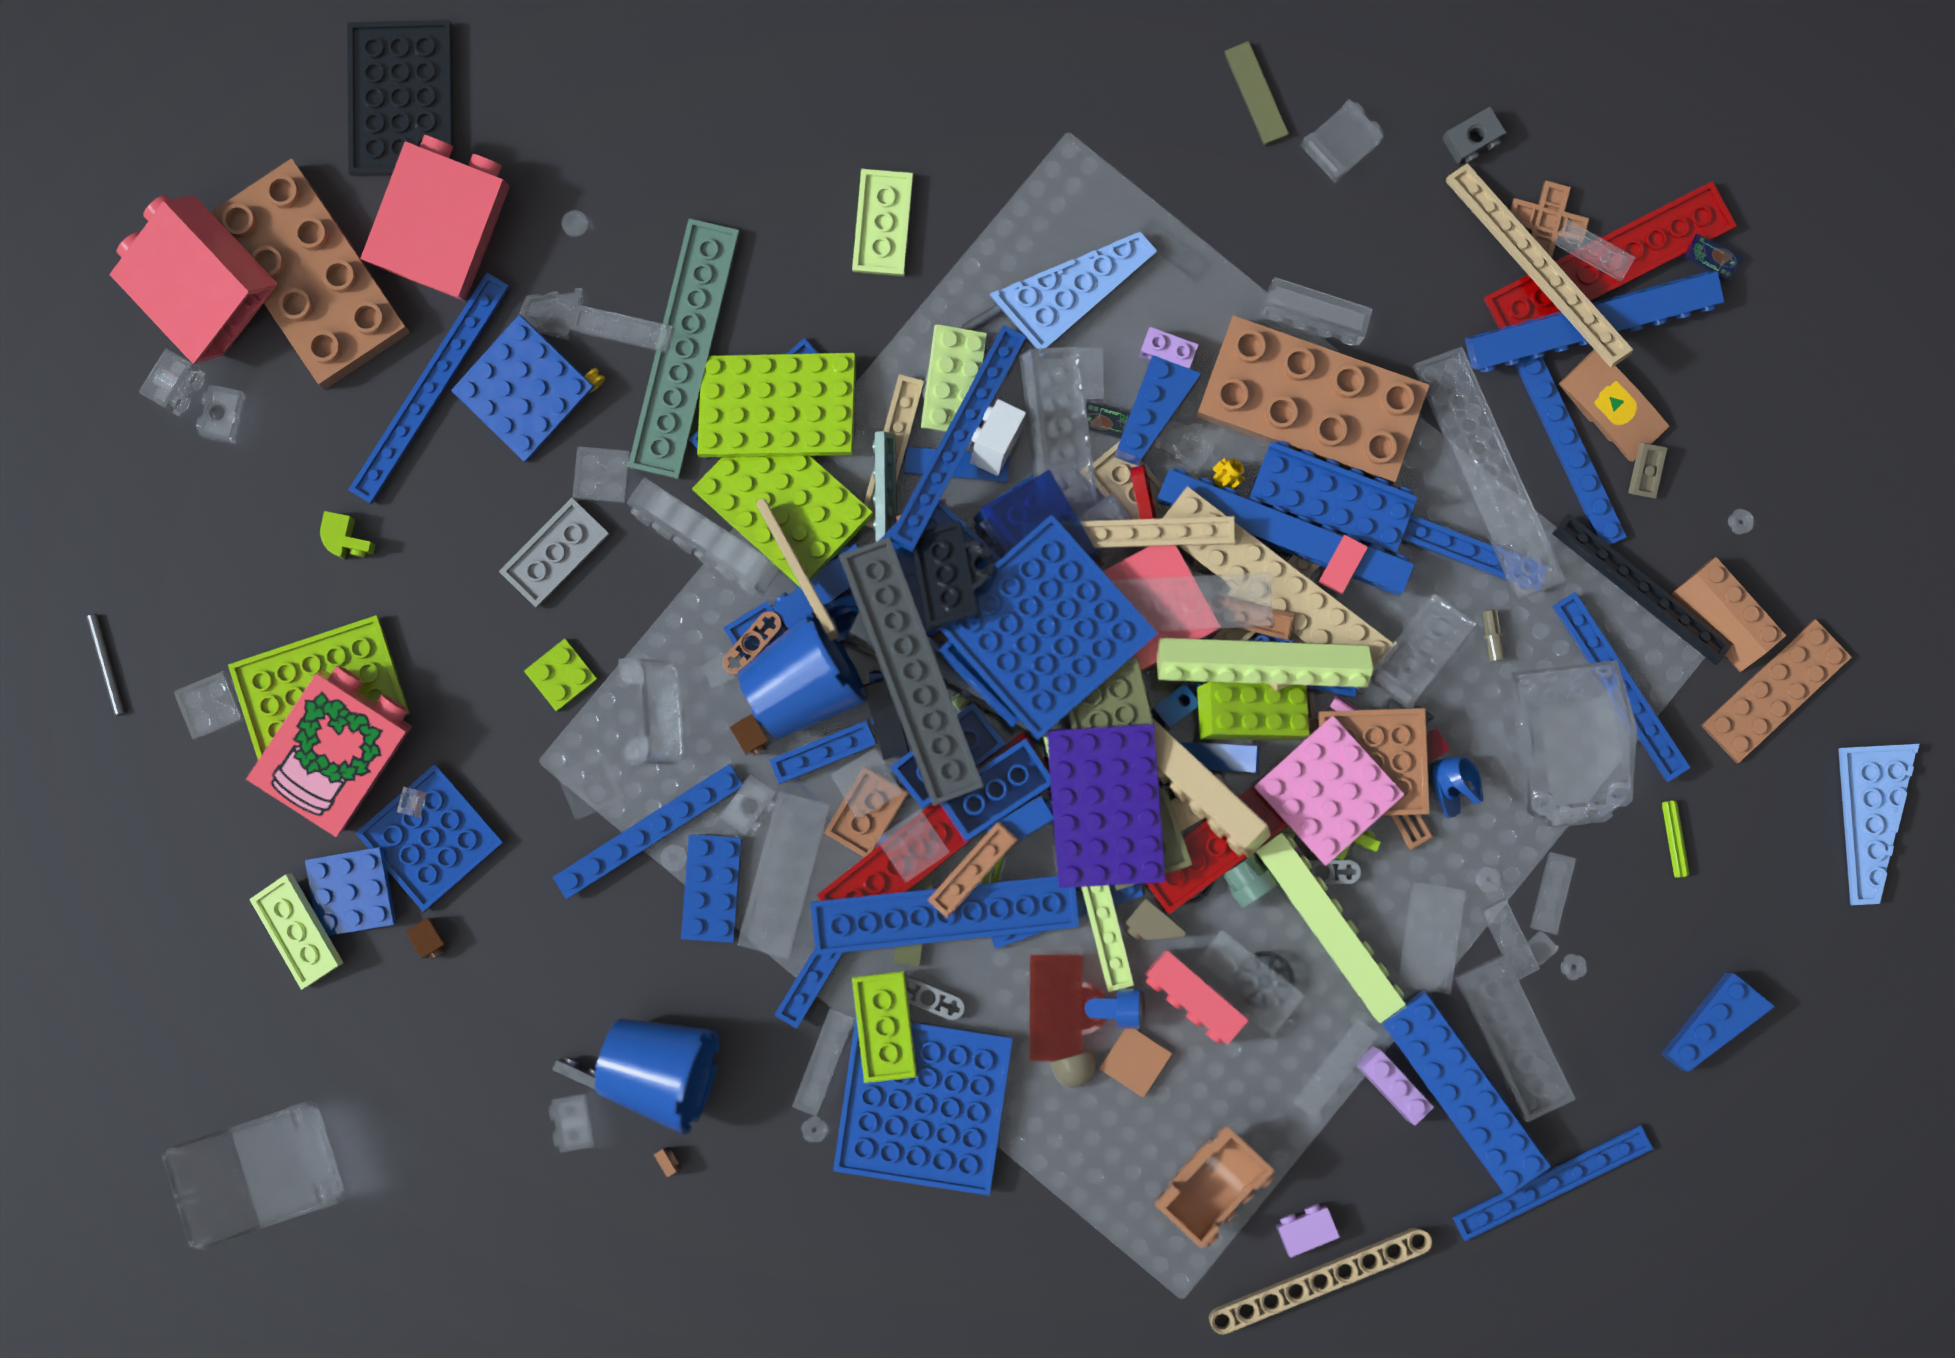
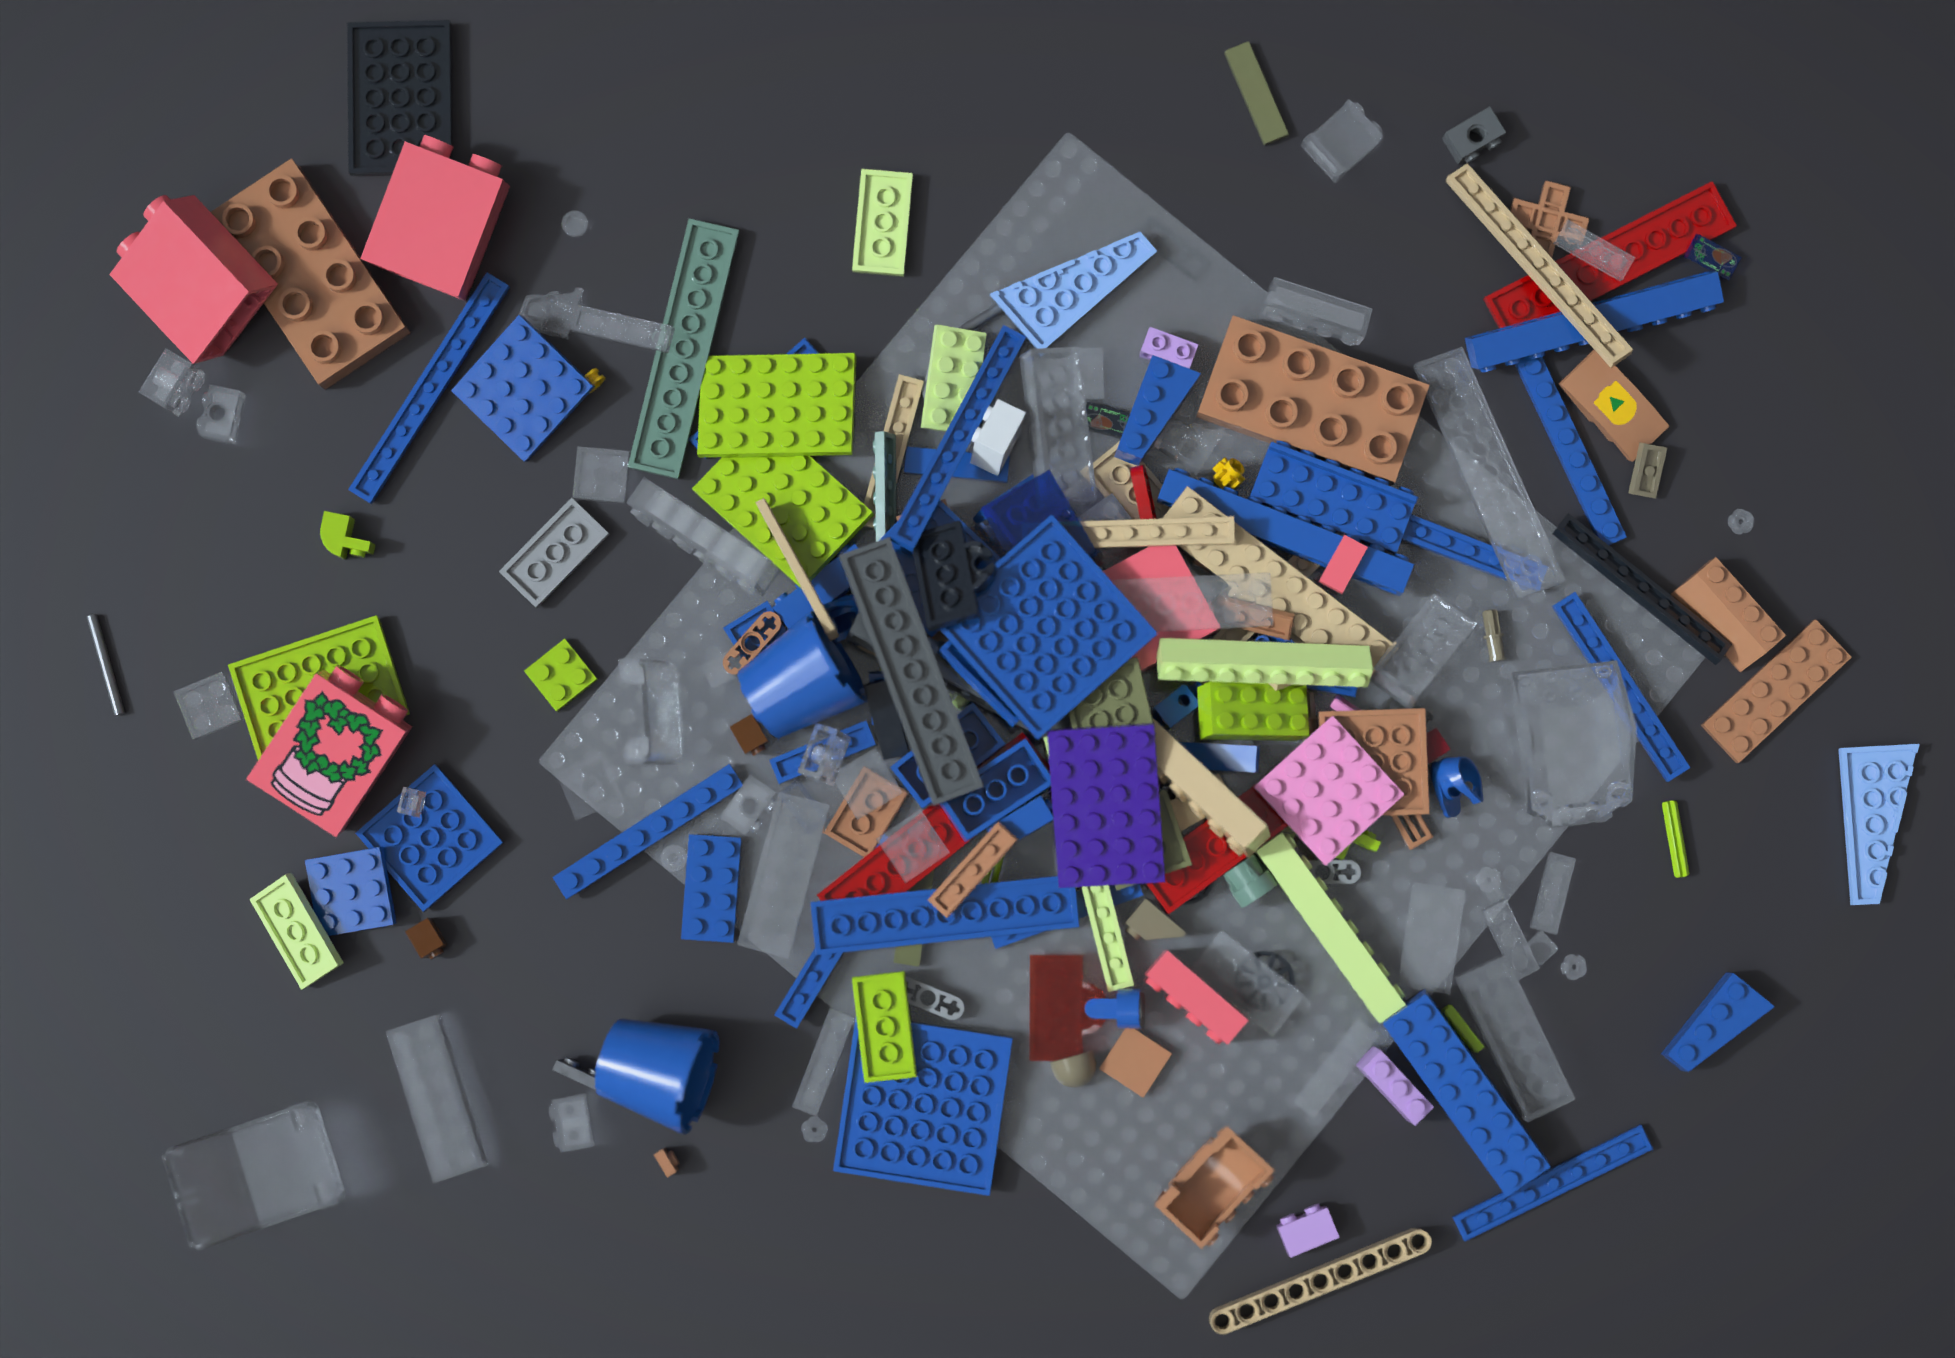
none -> clear brick [385,1014,489,1183]
none -> clear brick [798,723,851,787]
none -> lime tile [1441,1005,1484,1053]

